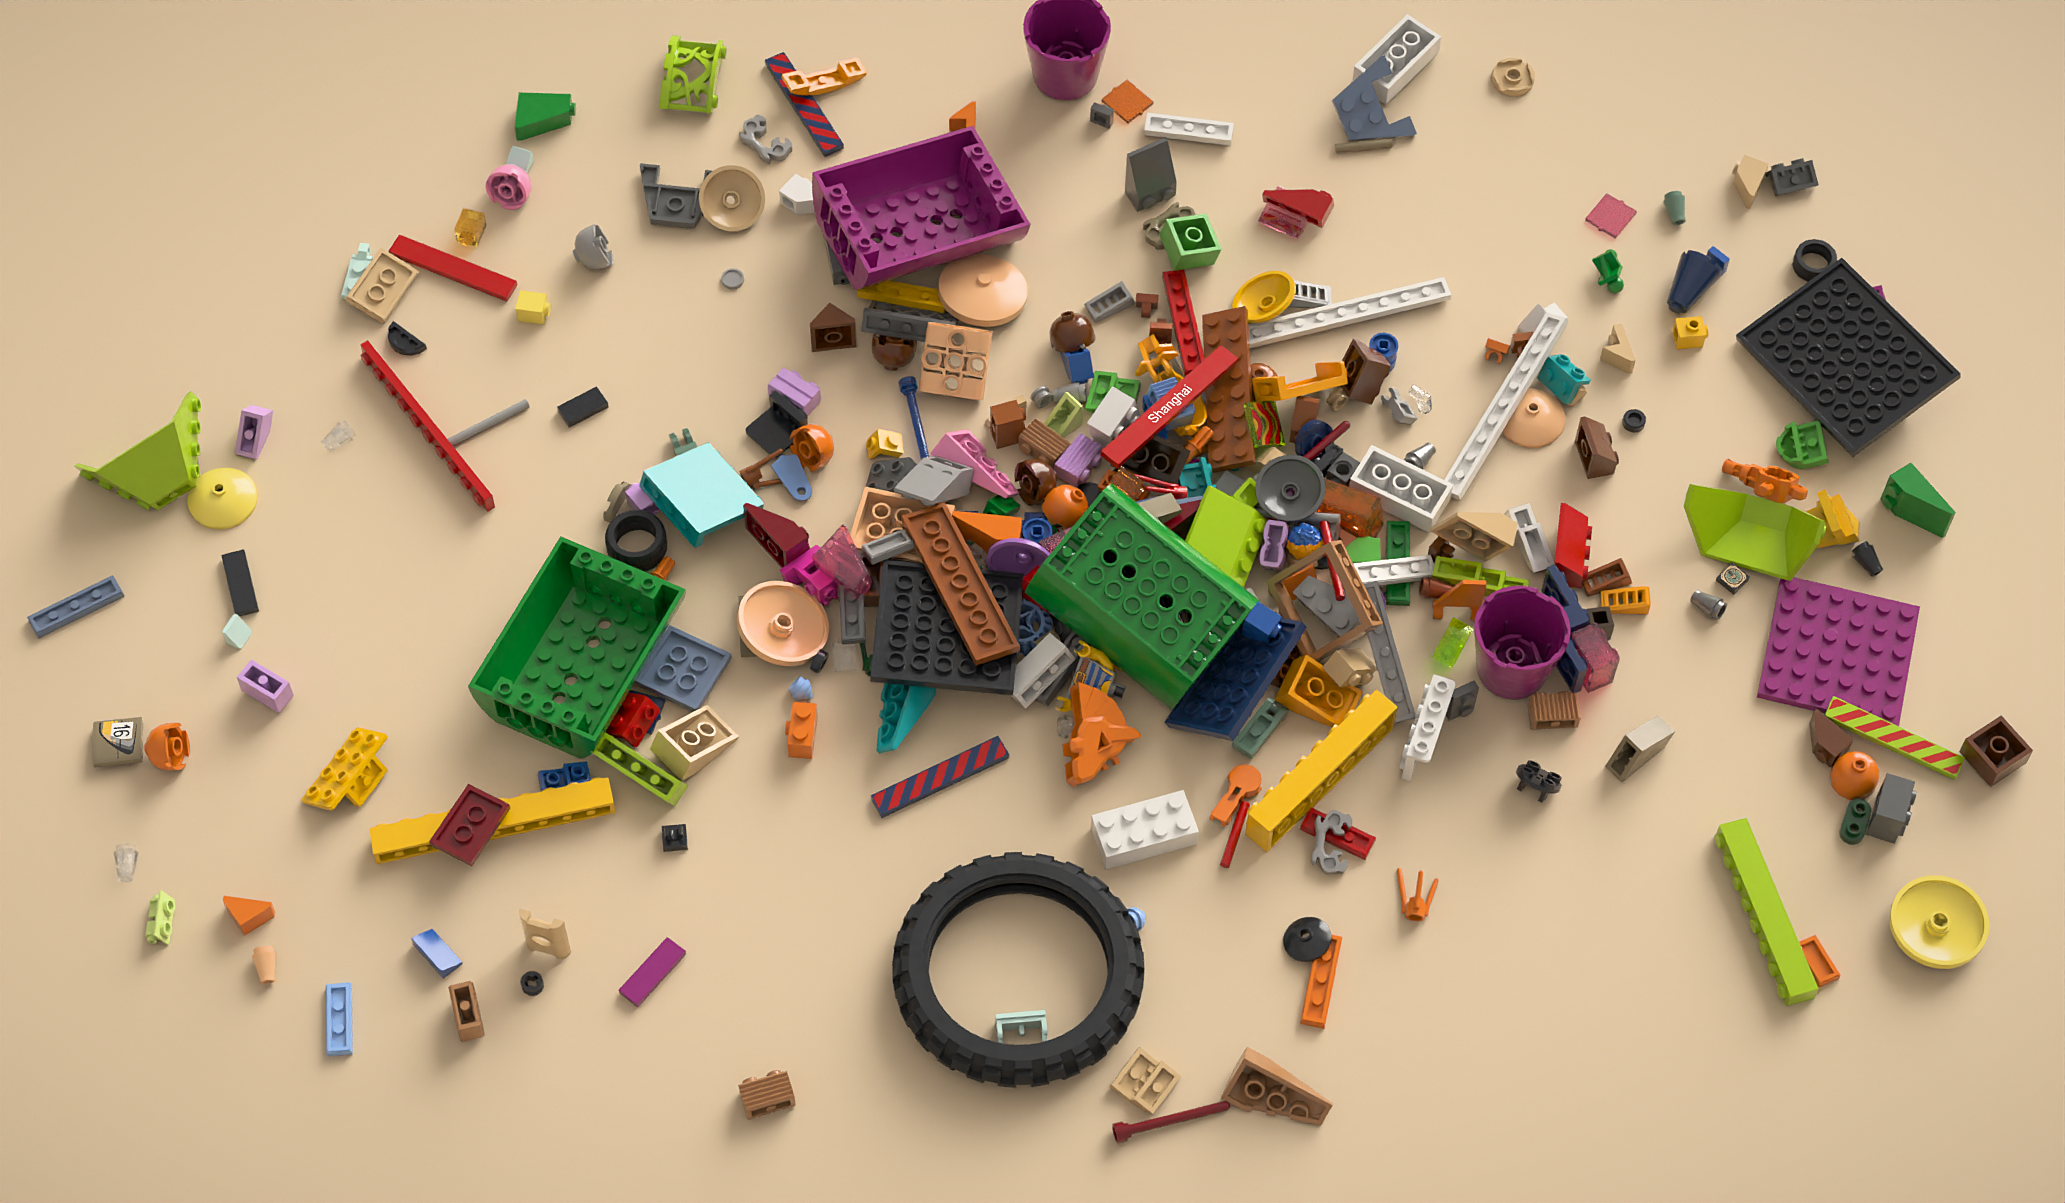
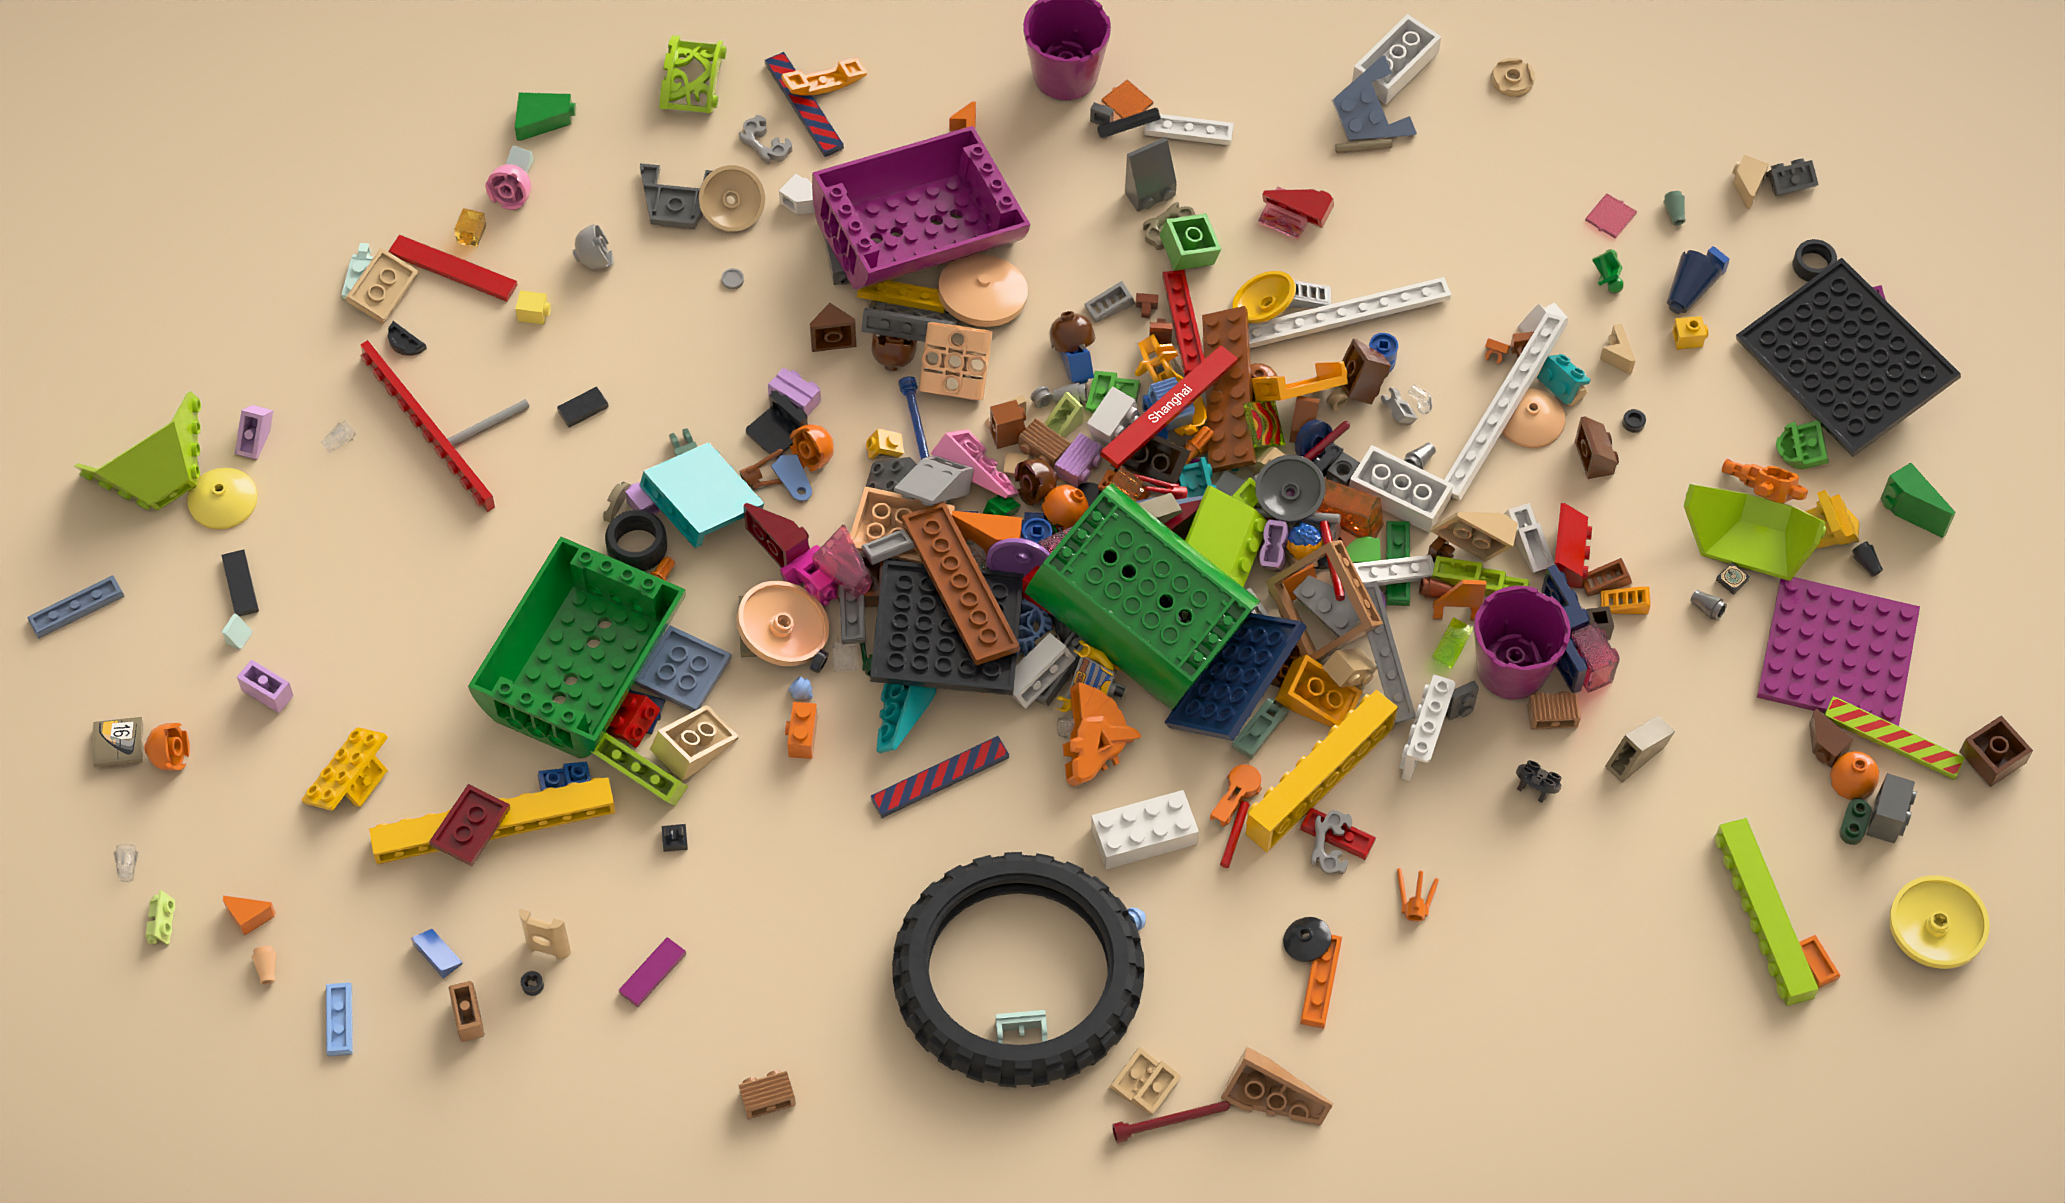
blue slope [1241,602,1282,643] -> none
none -> tan tile [1003,452,1029,477]
none -> black axle [1097,107,1161,138]

